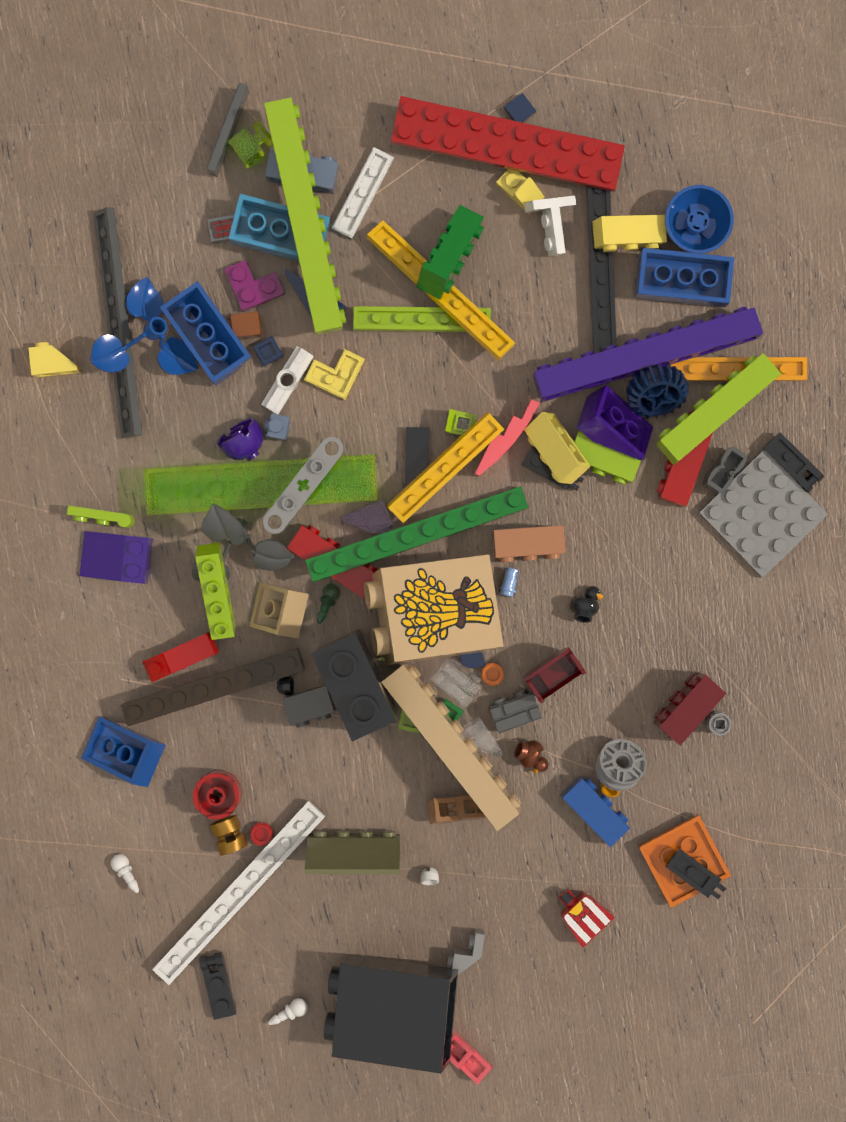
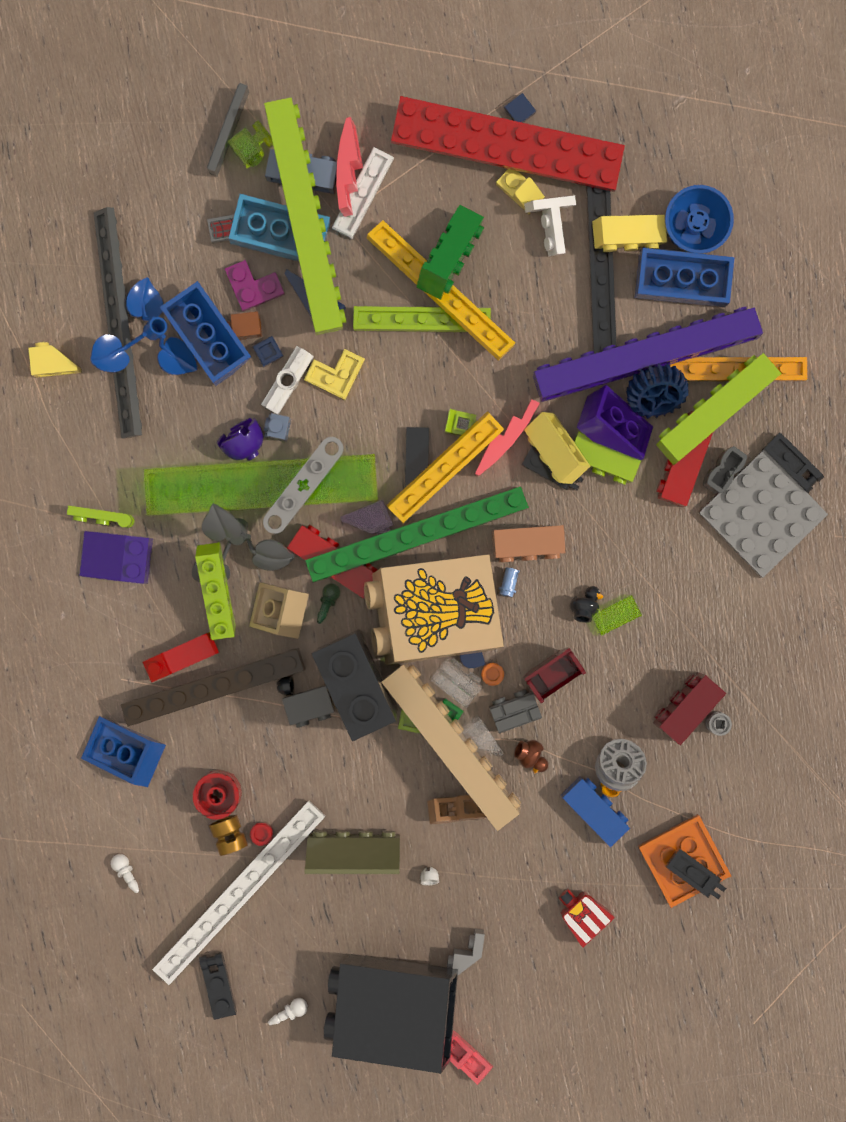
none -> coral slope [336,117,363,217]
none -> clear neon green tile [592,595,642,636]

